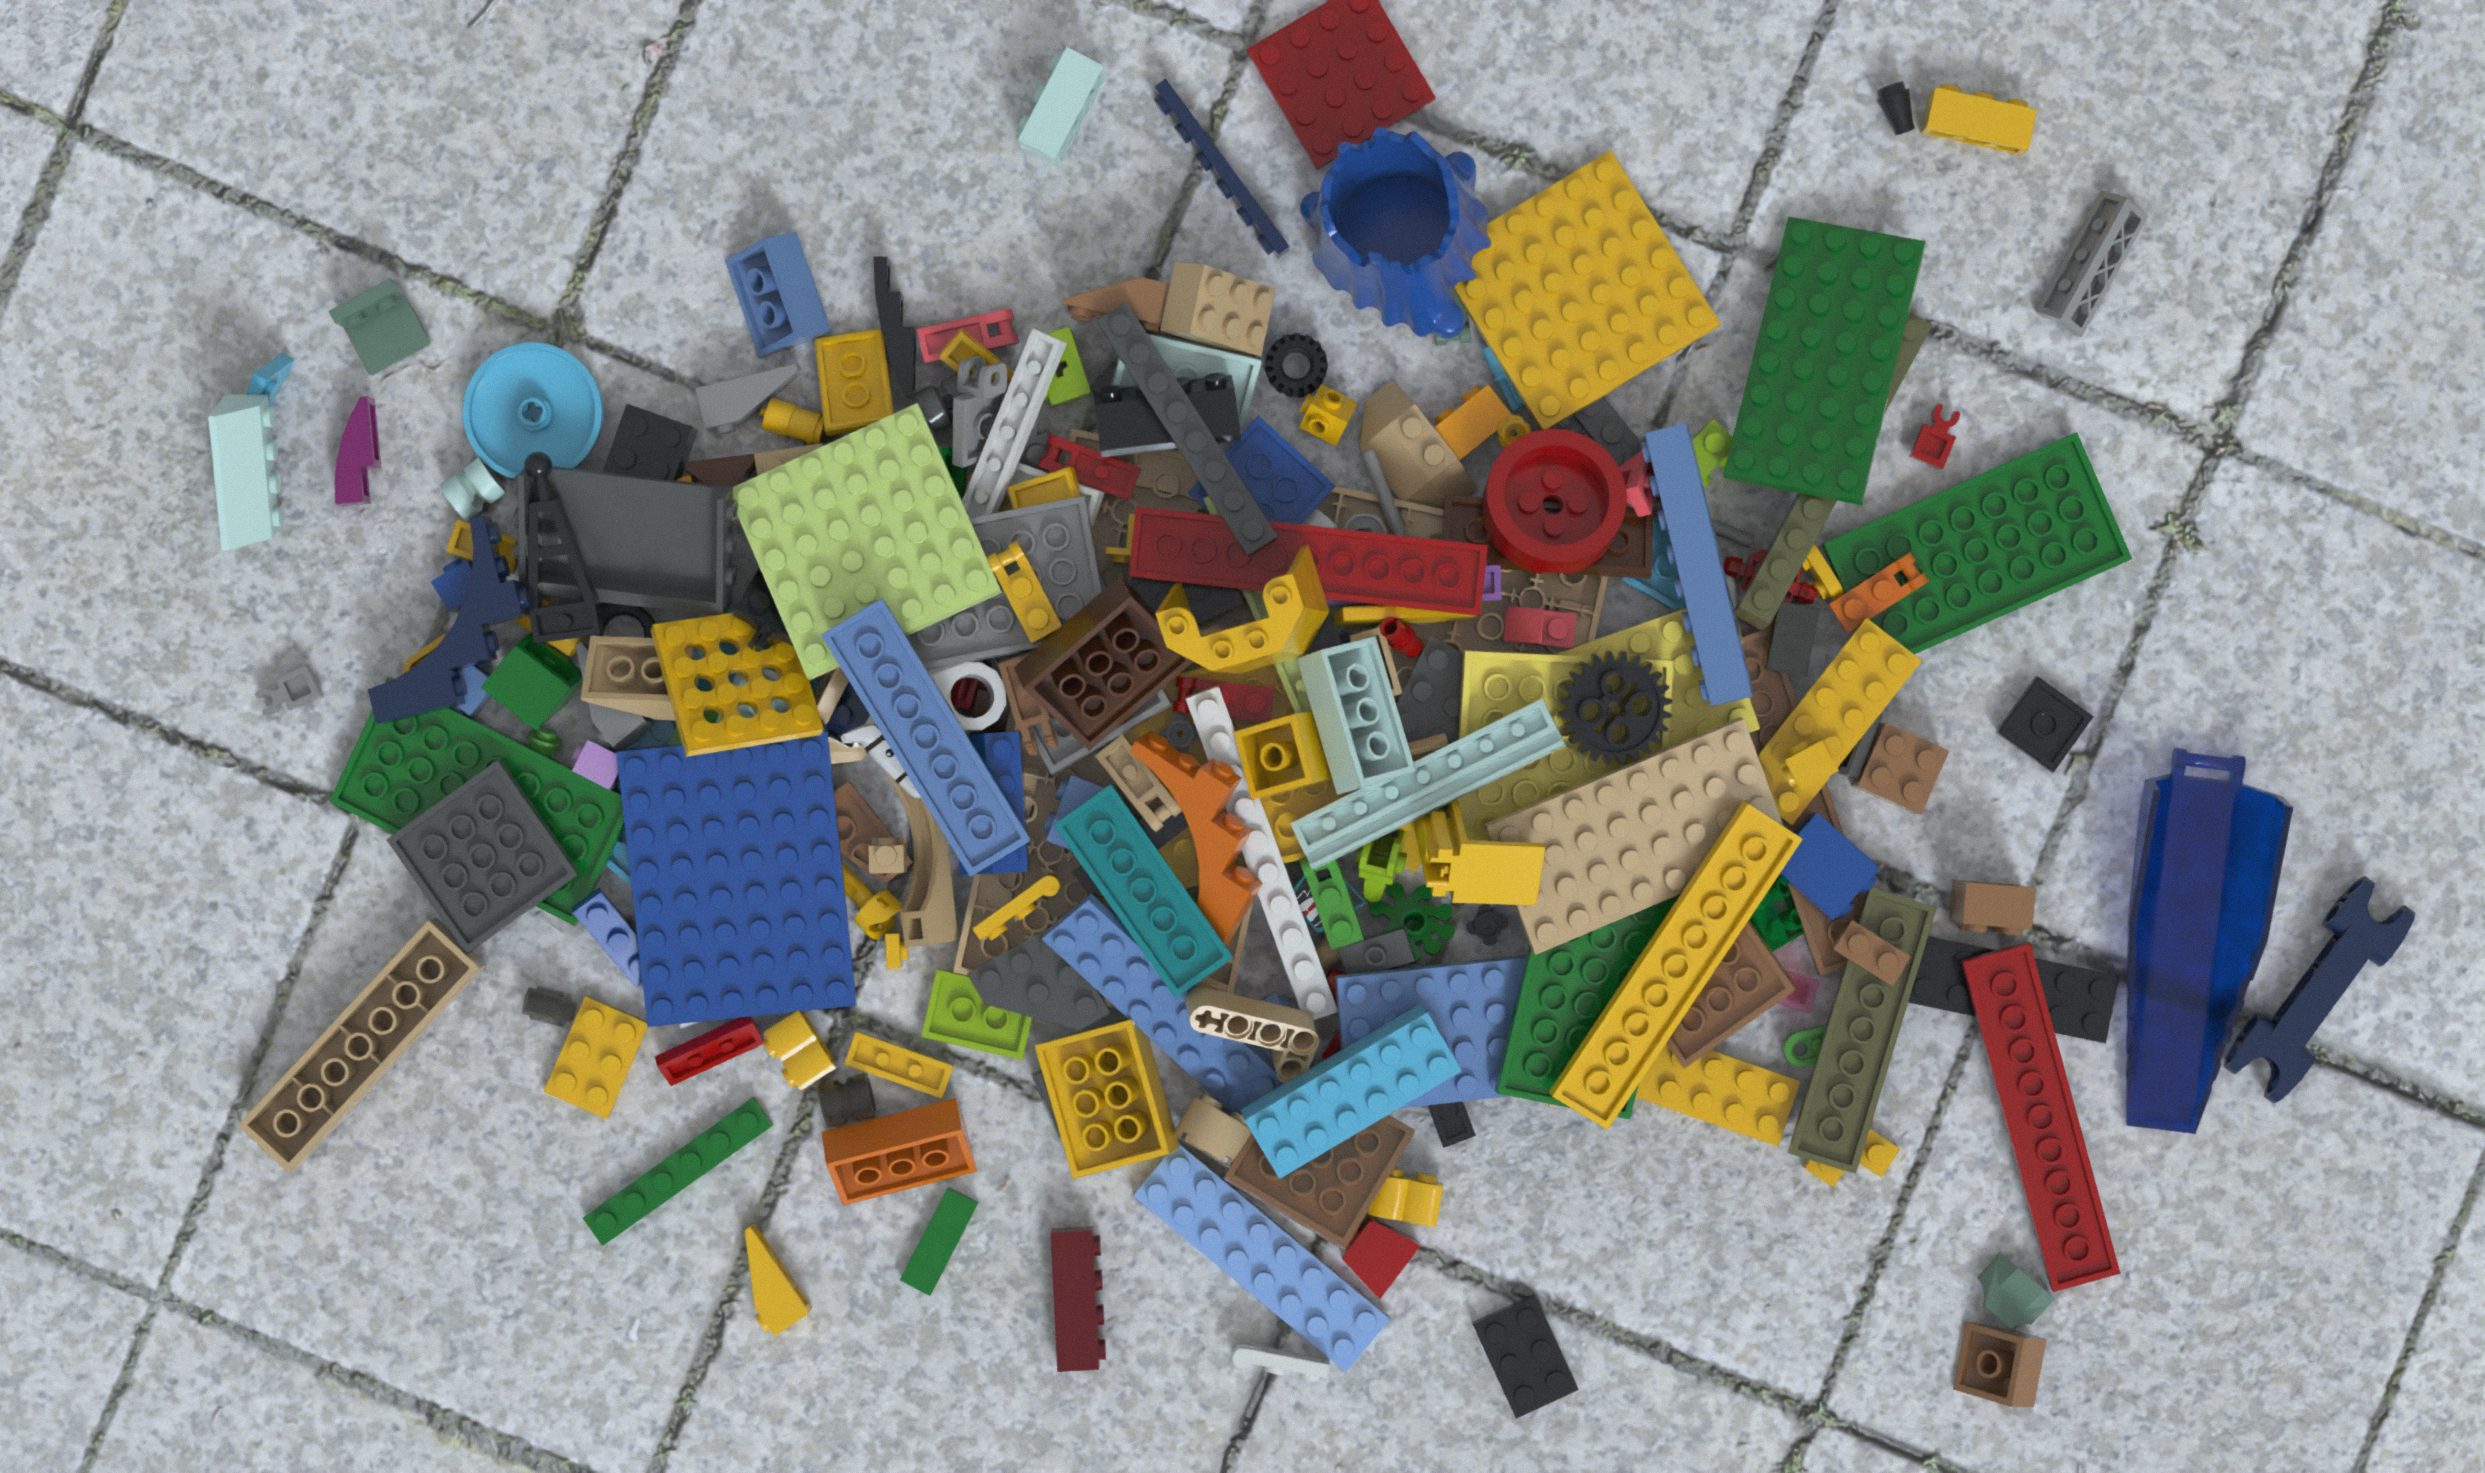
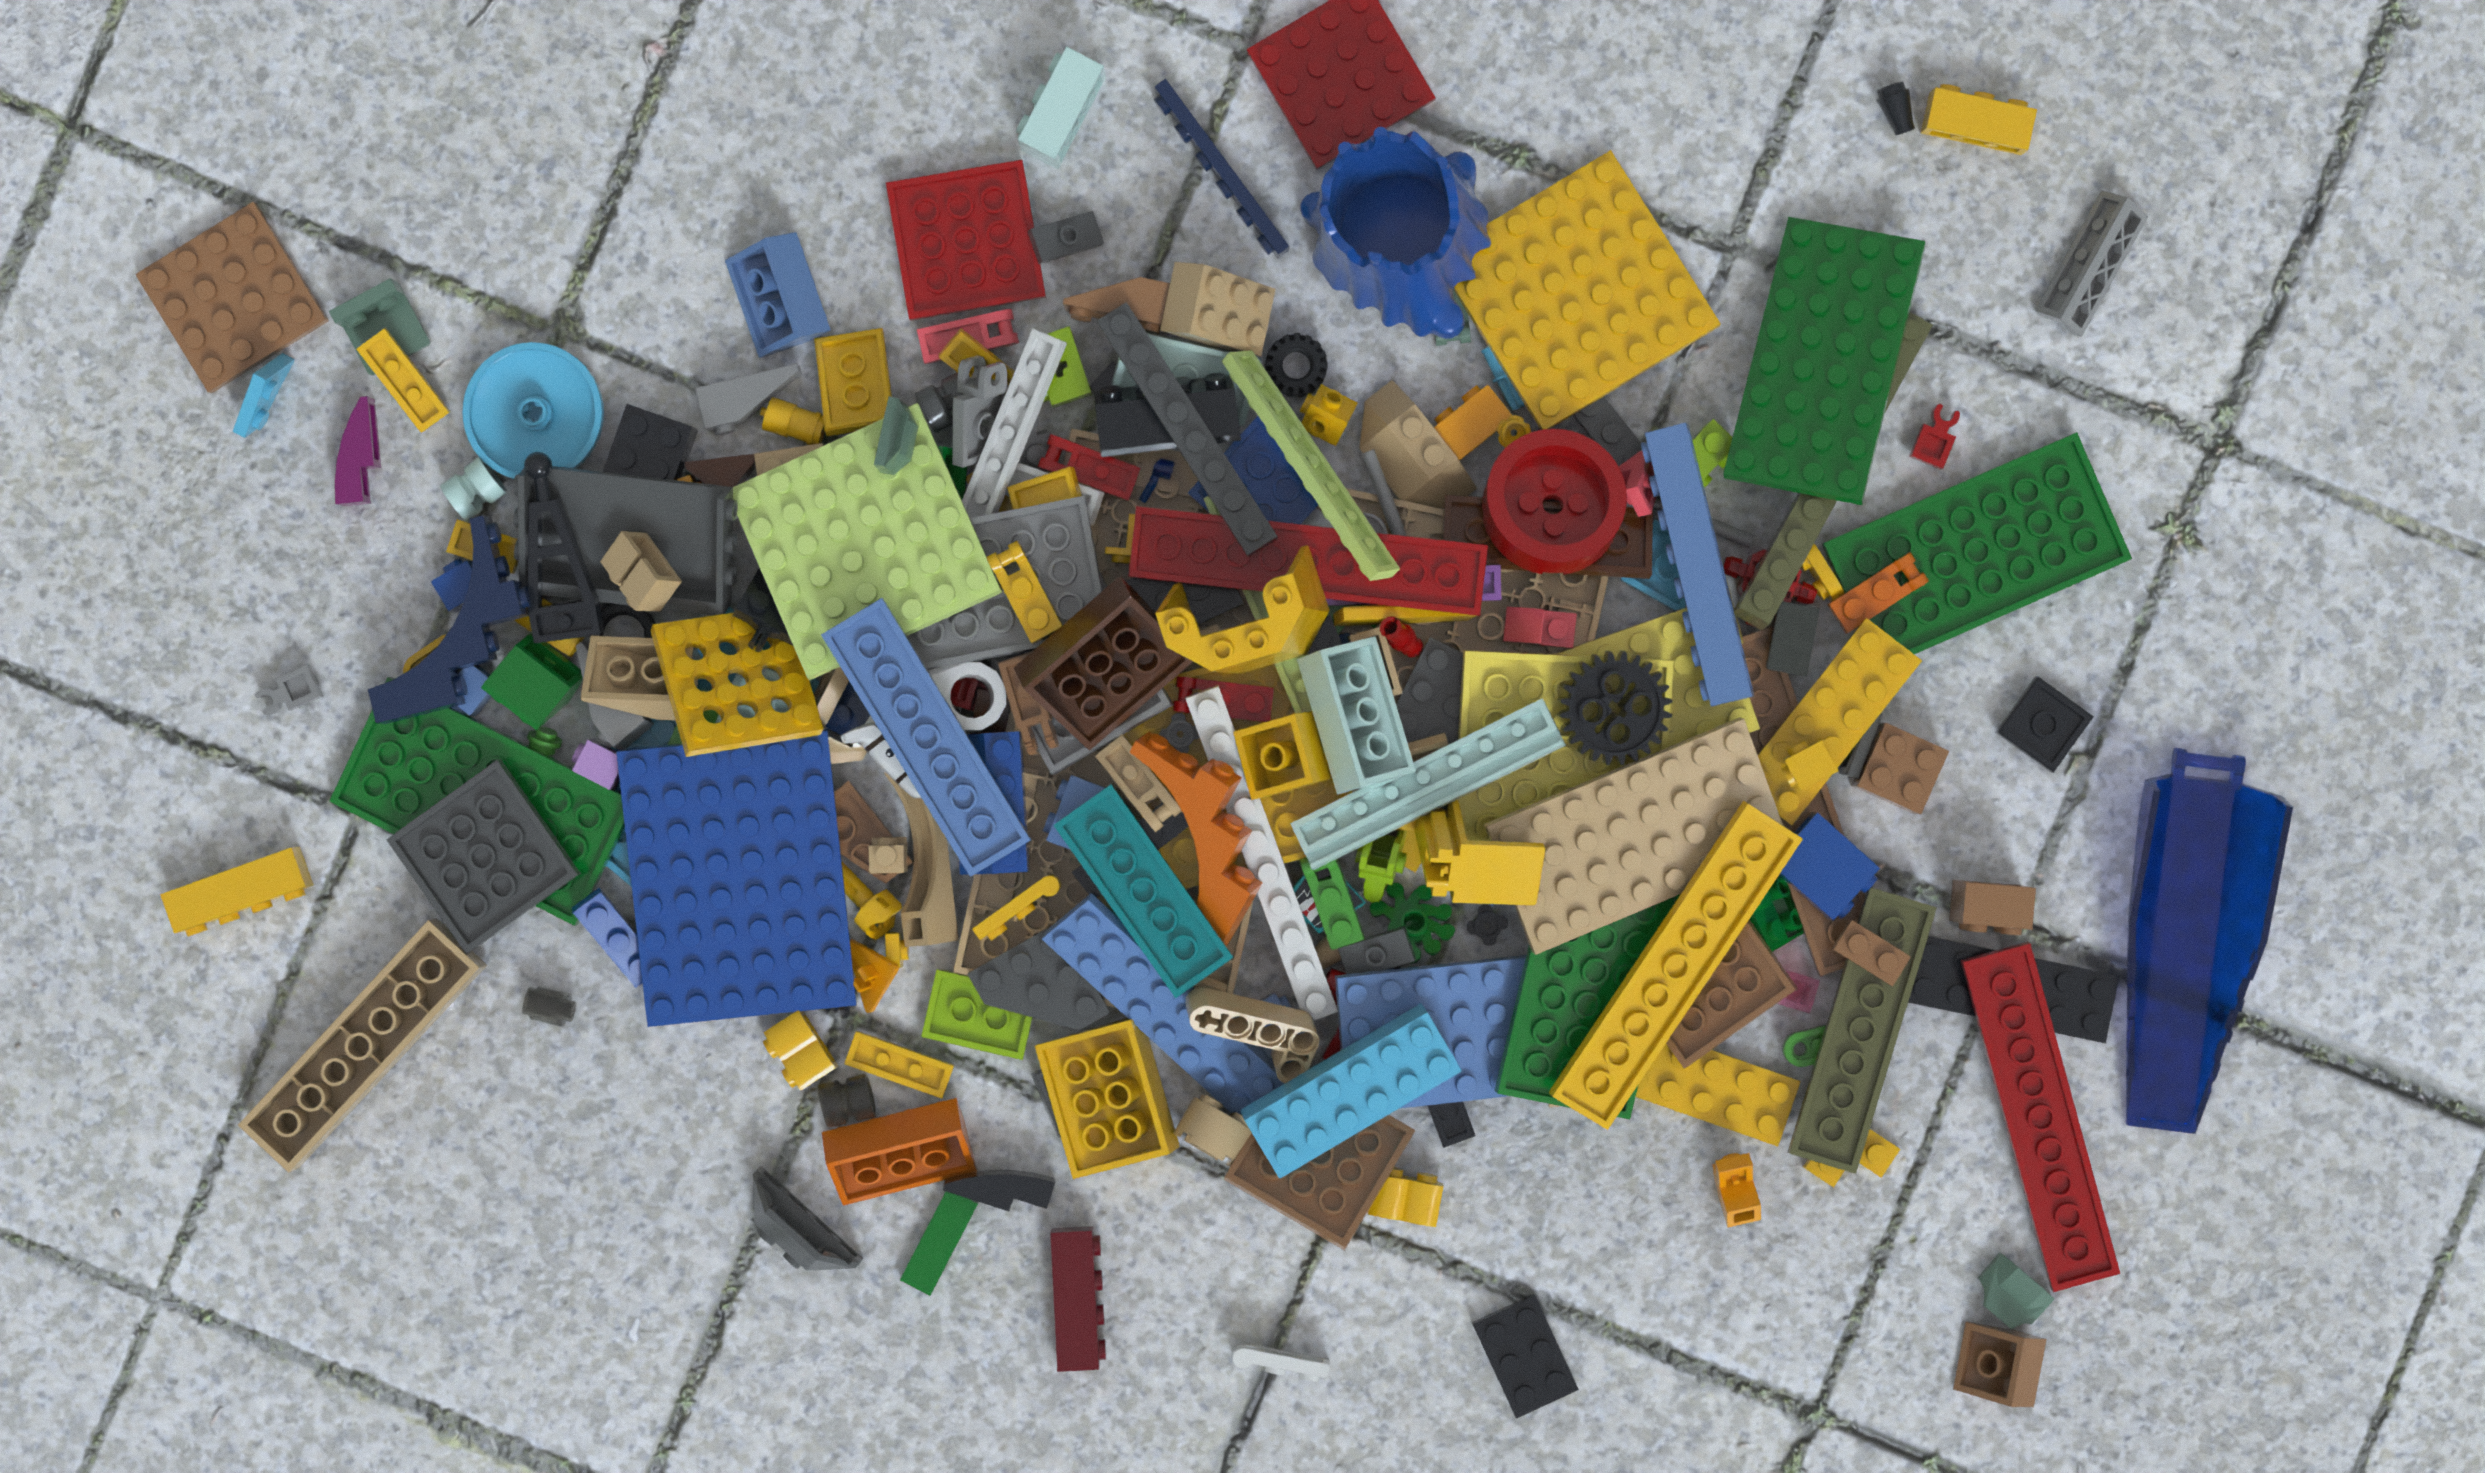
light aqua slope [208,394,284,550] -> none
yellow plate [543,995,649,1119] -> none
green plate [583,1097,774,1246] -> none
red plate [655,1016,764,1086] -> none
yellow slope [745,1222,813,1337] -> none
black slope [873,256,917,400] -> none
light blue plate [1133,1143,1390,1372] -> none
red torso [1340,1216,1420,1299] -> none
dark blue piece [2224,876,2415,1103] -> none
none -> medium nougat plate [135,202,329,393]
none -> yellow brick [160,846,314,937]
none -> yellow plate [356,327,450,433]
none -> tan piece [600,531,682,612]
none -> dark grey wedge [752,1166,863,1271]
none -> light orange piece [850,939,899,1013]
none -> sand green slope [874,397,918,475]
none -> red plate [886,160,1046,321]
none -> black slope [943,1170,1055,1211]
none -> dark grey plate [1028,211,1104,264]
none -> clear blue hand [1139,458,1175,503]
none -> yellowish green plate [1222,350,1400,581]
none -> light orange brick [1712,1153,1761,1228]

